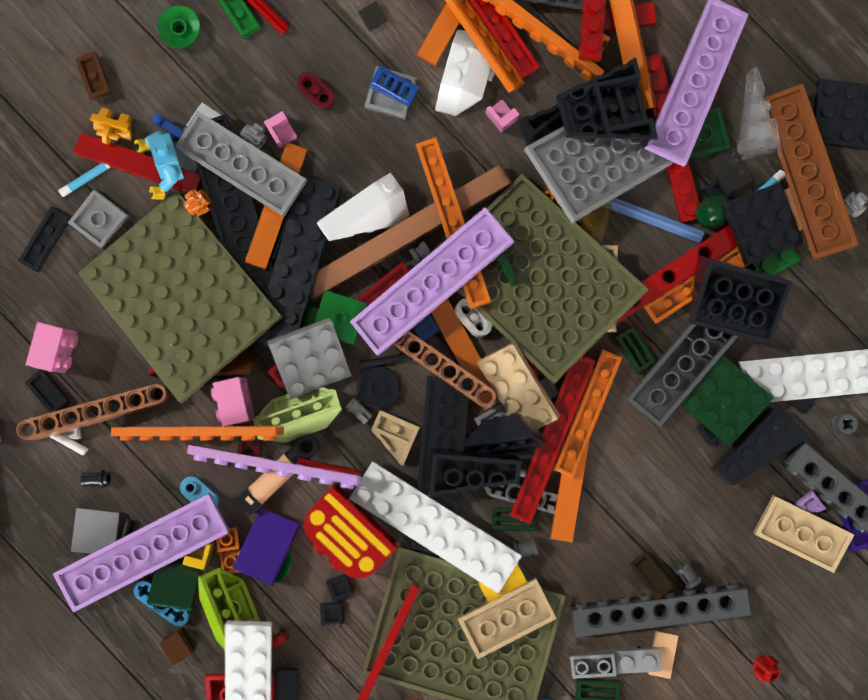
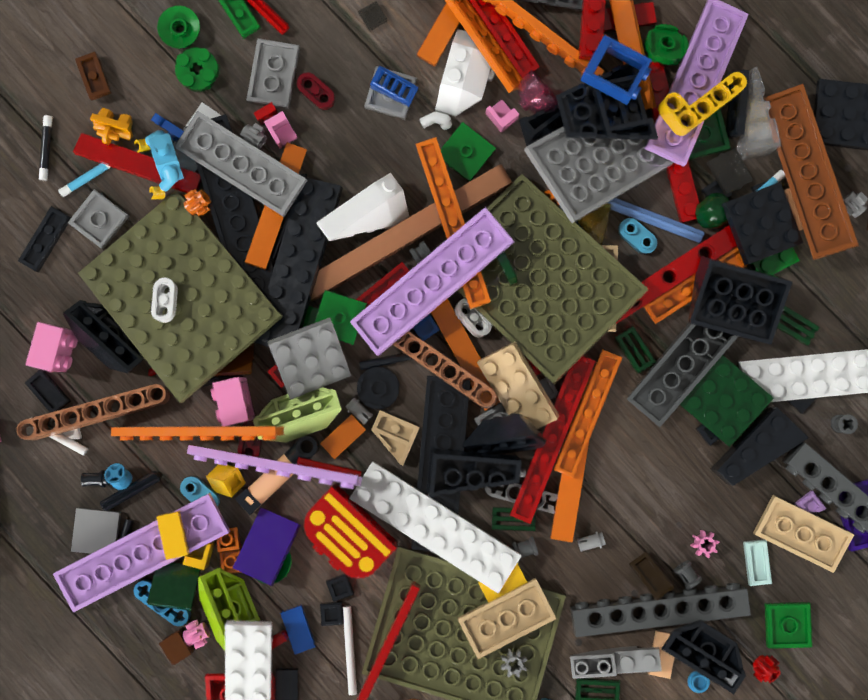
none -> black bar [39,115,53,180]
none -> black wedge [63,300,144,374]
none -> black axle [100,471,161,511]
none -> dark azure wheel [104,463,132,490]
none -> white plate [151,278,178,323]
none -> yellow tile [156,511,189,560]
none -> green plate [175,47,219,92]
none -> bright pink gear [183,620,210,649]
none -> yellow panel [206,464,246,498]
none -> light grey tile [246,38,300,109]
none -> red plate [253,102,278,125]
none -> blue tile [281,604,316,654]
none -> orange tile [320,414,367,460]
none -> white bar [343,606,357,695]
none -> white arm [419,111,452,130]
none -> green plate [440,122,496,182]
none -> light grey gear [501,648,527,678]
none -> clear pink cylinder [518,70,557,113]
none -> light grey pin [577,531,606,552]
none -> blue window [580,35,652,105]
none -> medium azure plate [618,218,657,254]
none -> green plate [644,24,689,65]
none -> yellow beam [658,72,747,136]
none -> black wedge [661,620,746,694]
none -> dark azure plate [687,671,710,693]
none -> bright pink gear [690,530,720,558]
none -> black tile [726,69,749,139]
none -> light aqua tile [743,539,772,586]
none -> green plate [765,602,812,649]
none -> dark green tile [777,306,820,346]

